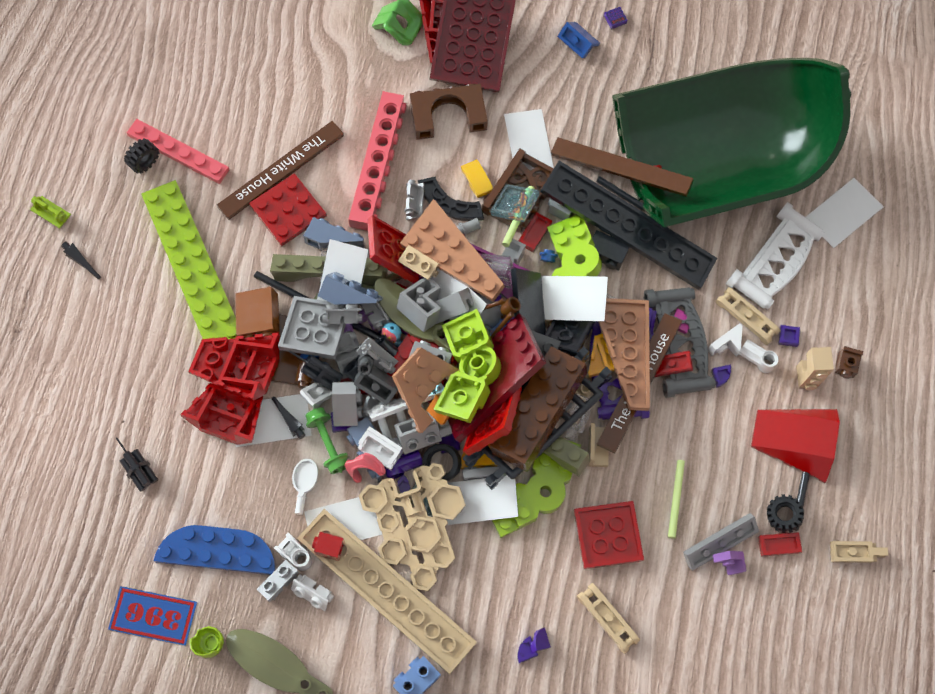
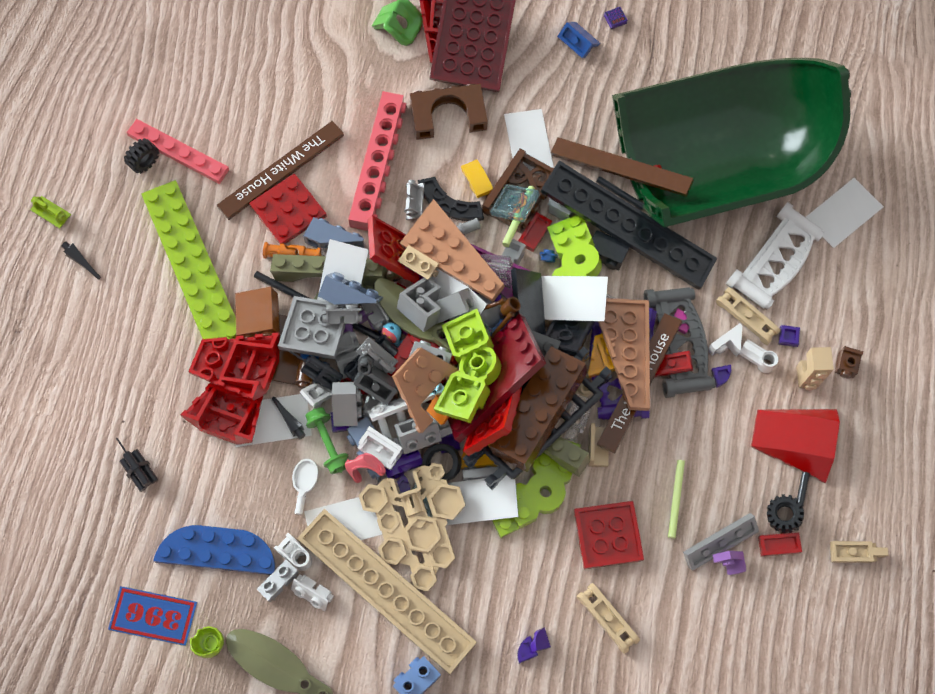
red brick [312,532,345,561] -> none
none -> orange piece [263,242,321,259]

